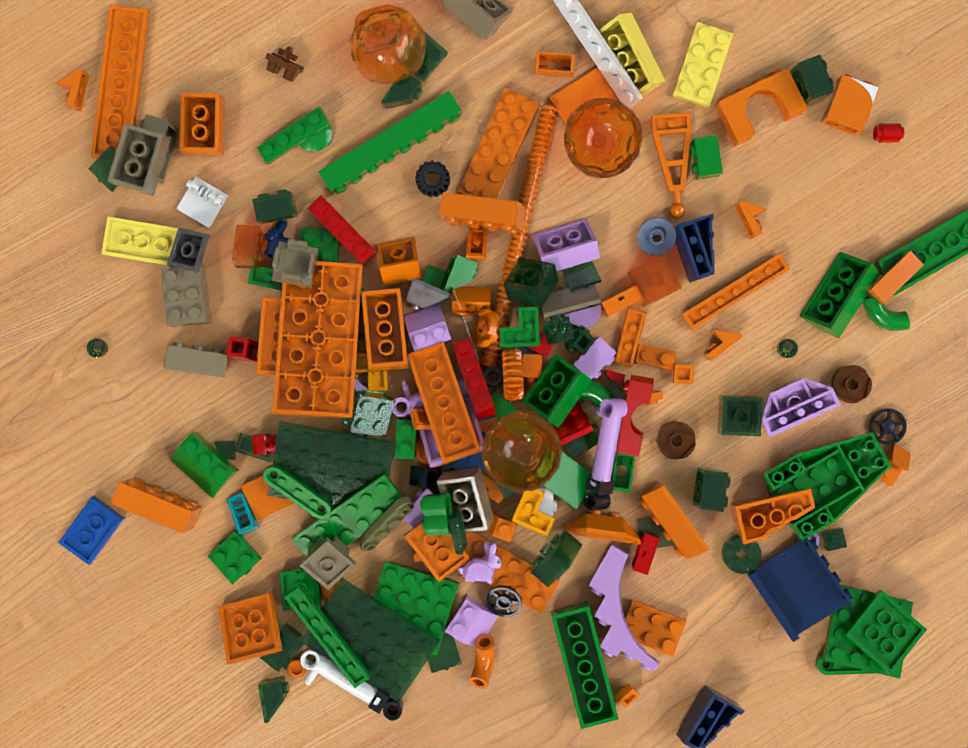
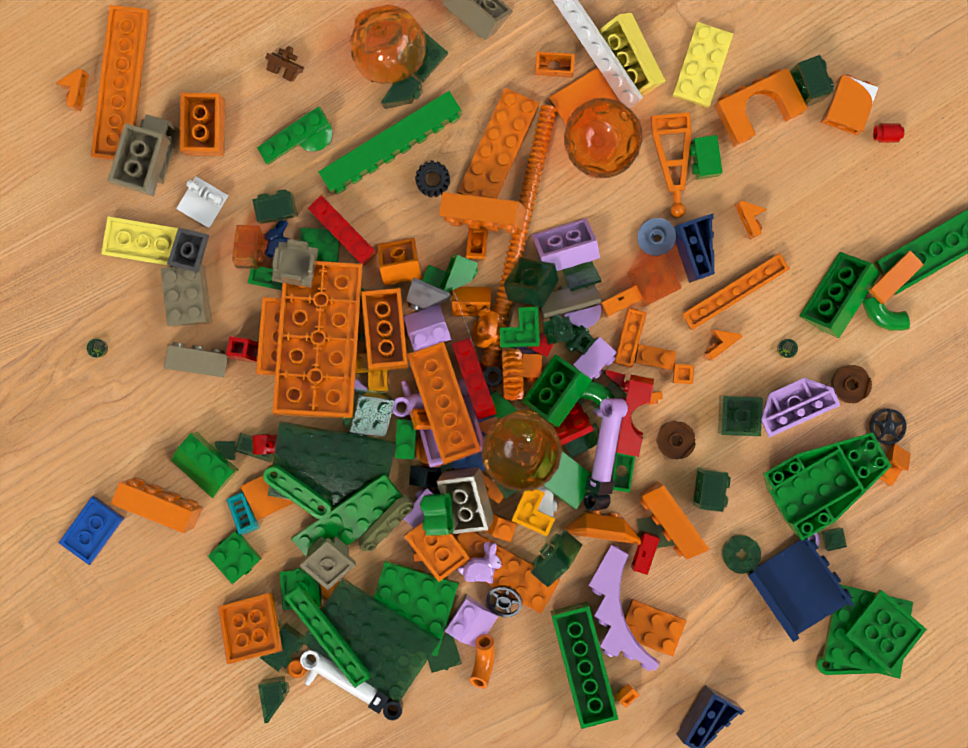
clear green piece [88,146,118,192] -> none
clear green tile [448,510,468,555] -> none
orange wedge [730,488,815,544] -> none

